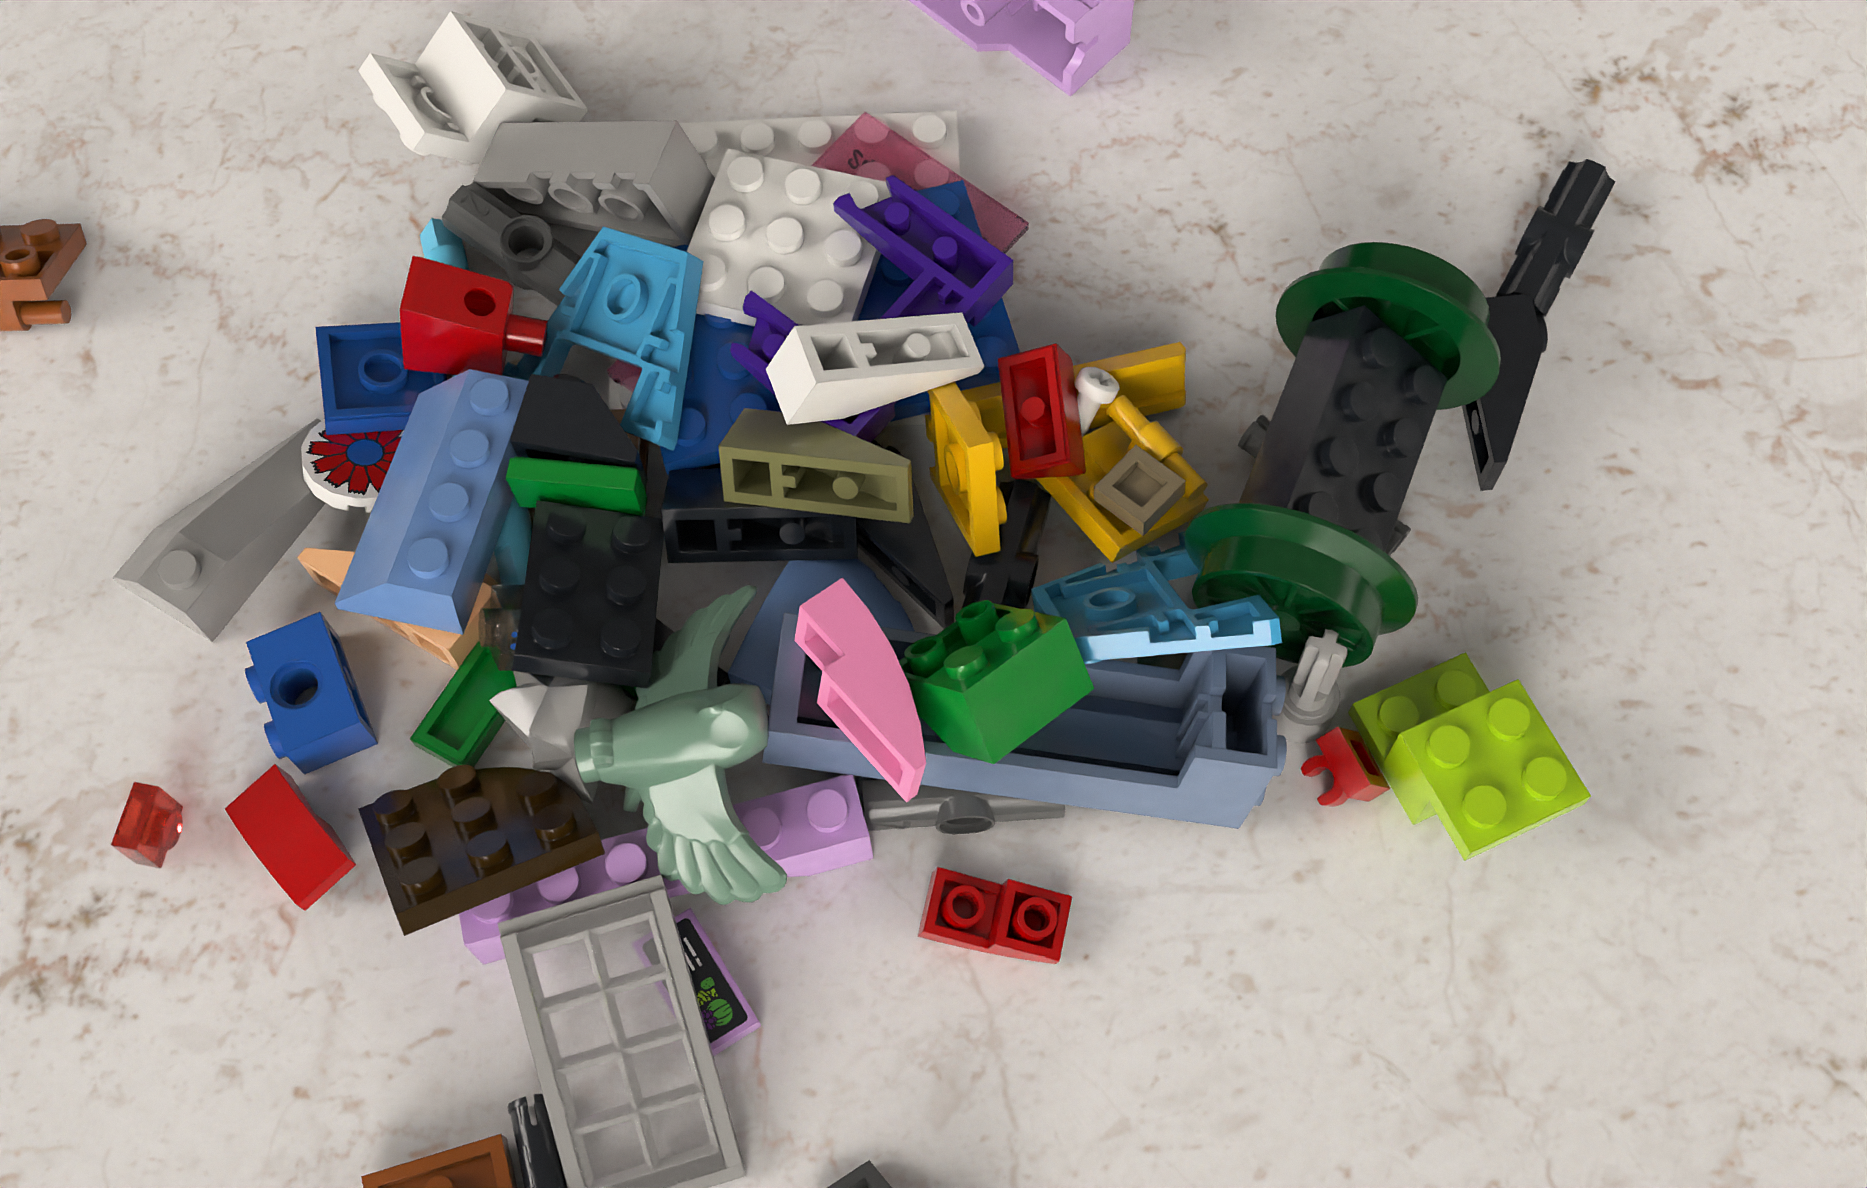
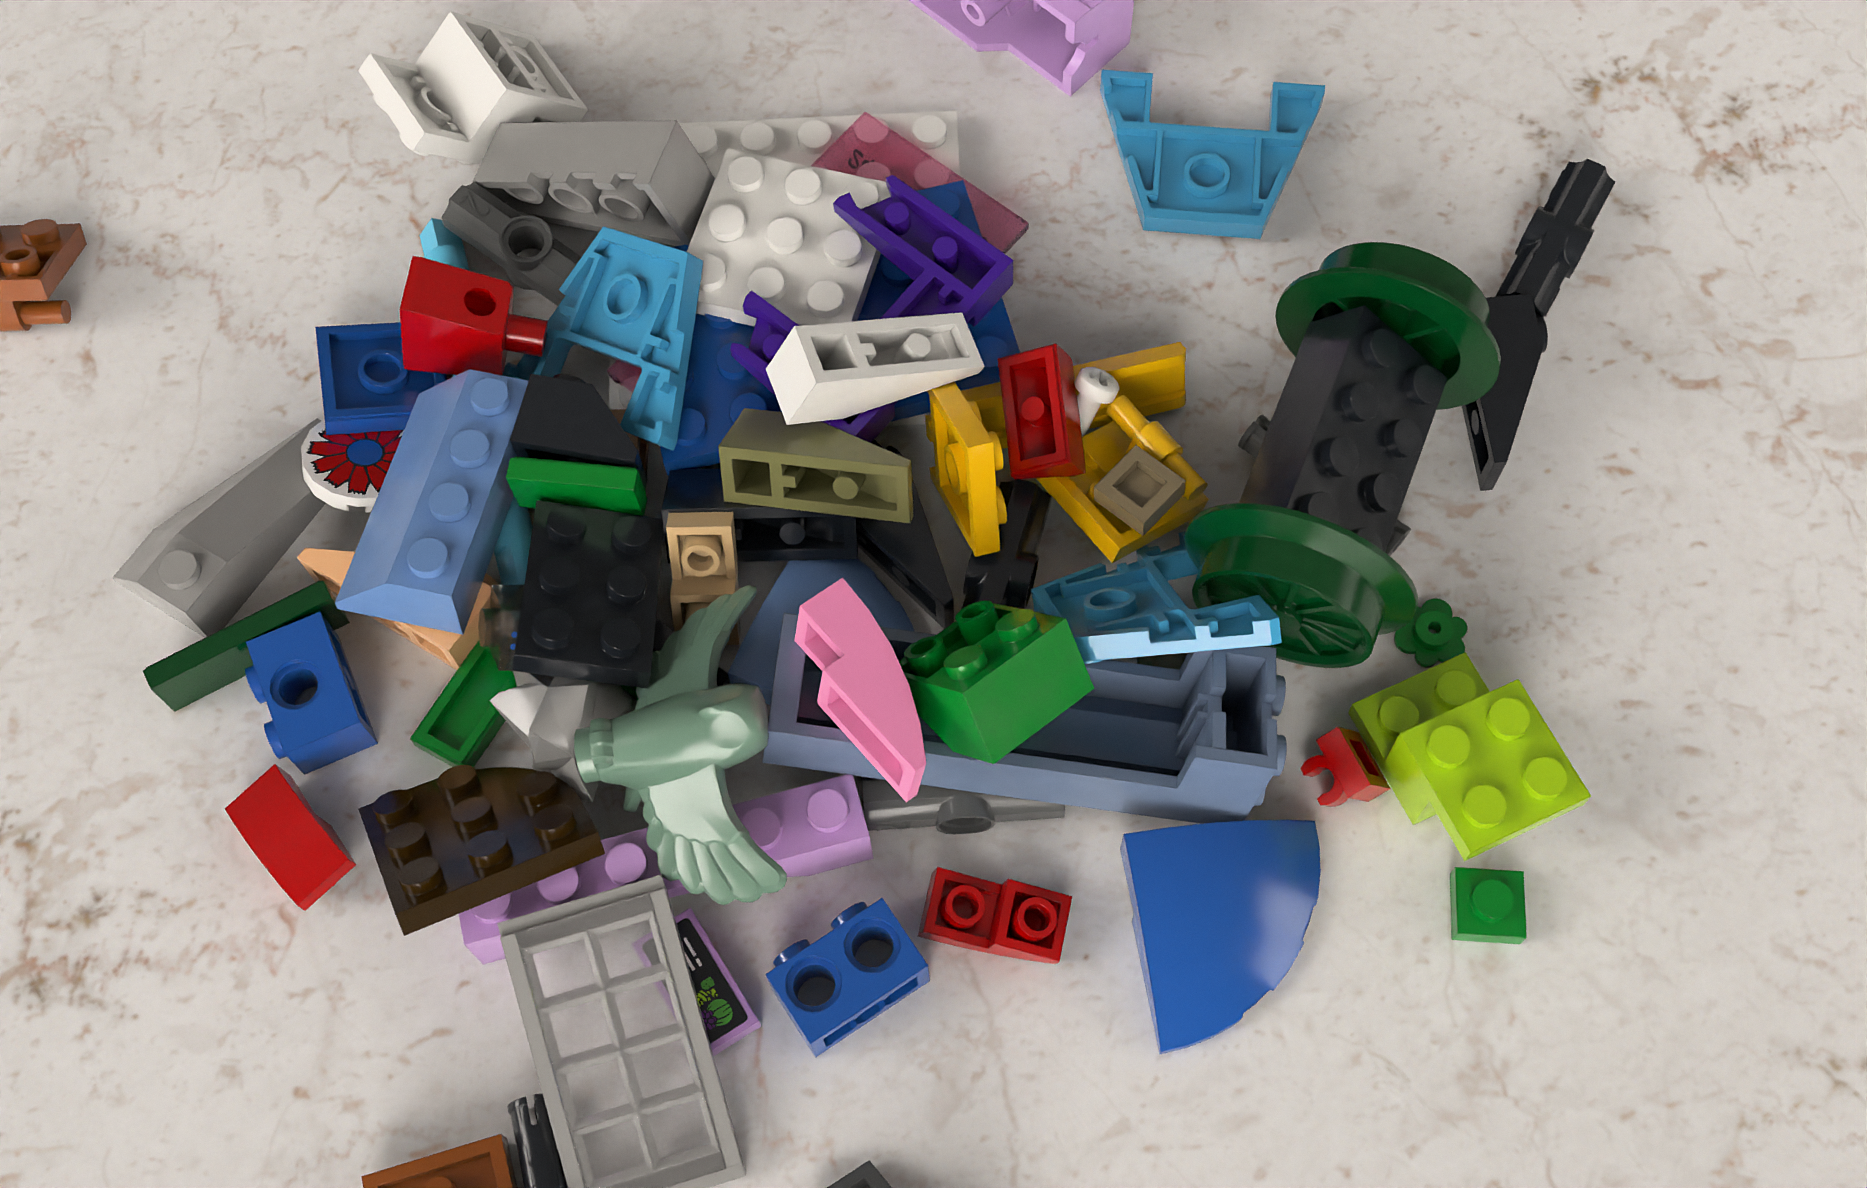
clear red plate [111,782,183,869] -> none
light grey piece [1272,629,1348,744] -> none
none -> dark green tile [143,580,350,712]
none -> tan slope [666,512,740,645]
none -> blue brick [765,898,930,1058]
none -> dark azure wing [1100,70,1325,239]
none -> blue brick [1120,820,1321,1055]
none -> green plant [1394,598,1468,668]
none -> green plate [1450,867,1527,944]

